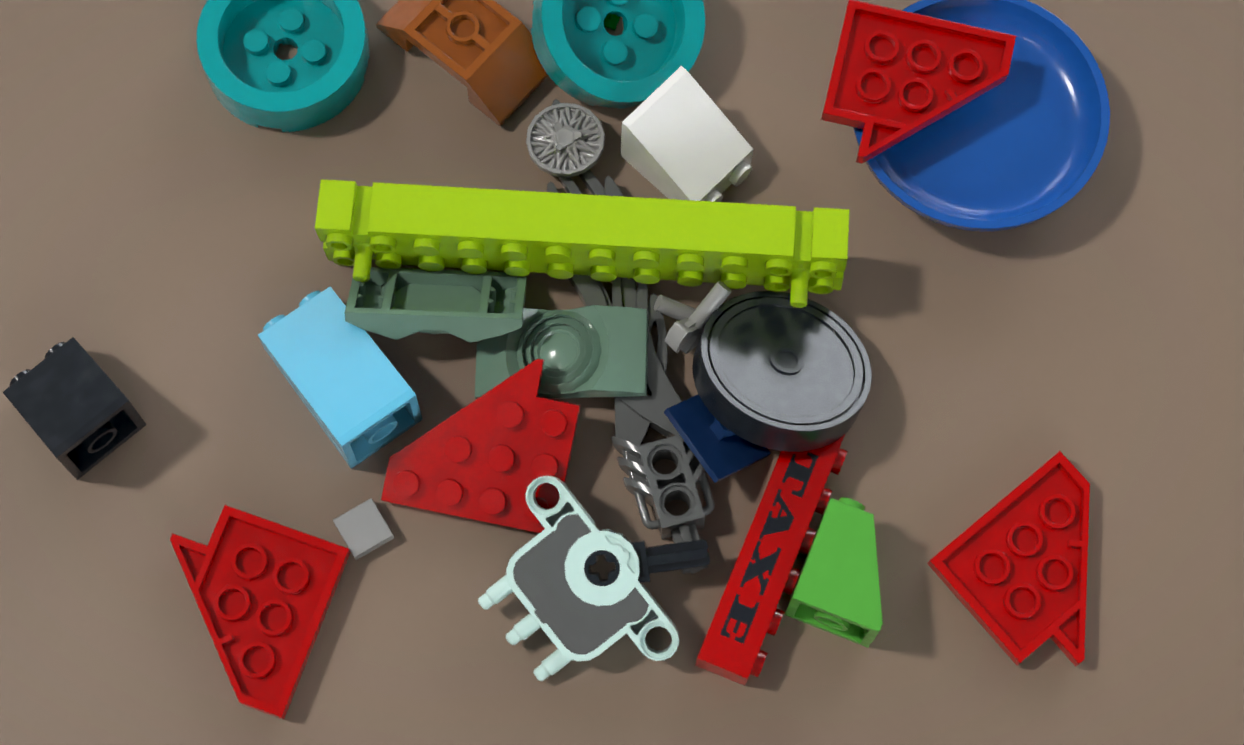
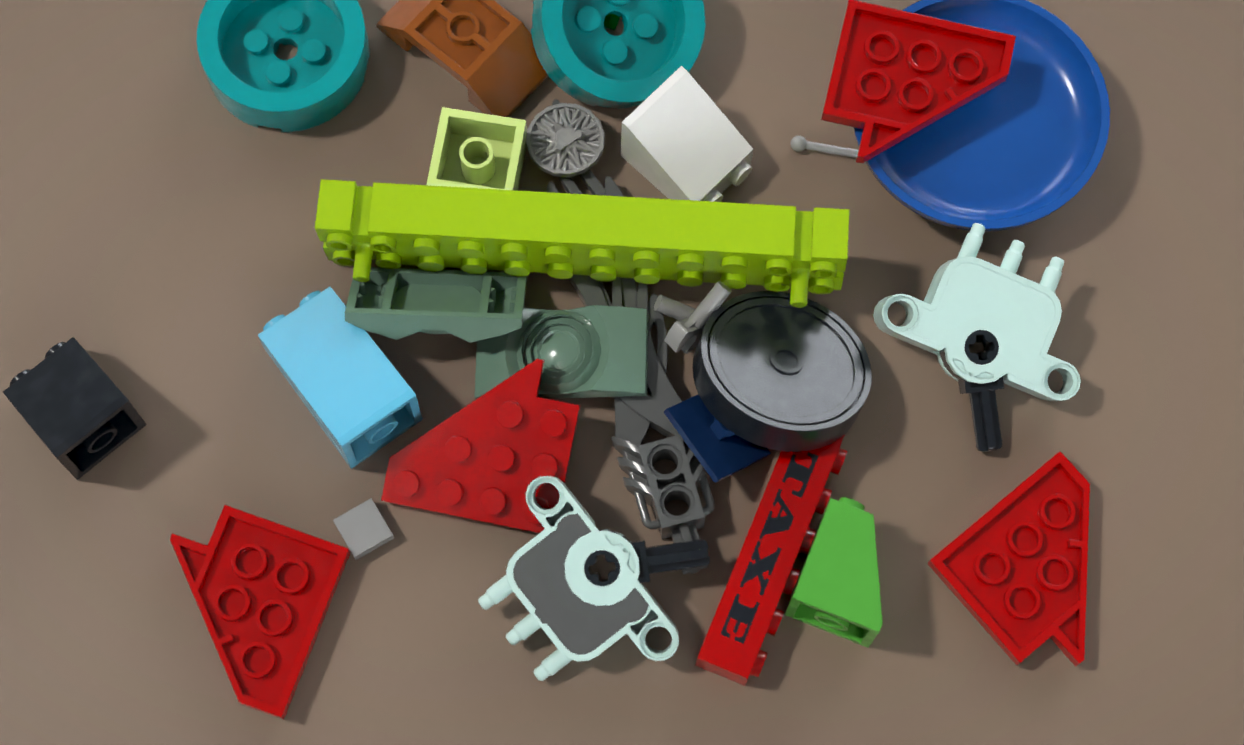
none -> yellowish green brick [426,107,527,190]
none -> light grey hinge [791,135,867,165]
none -> light aqua piece [873,223,1081,451]

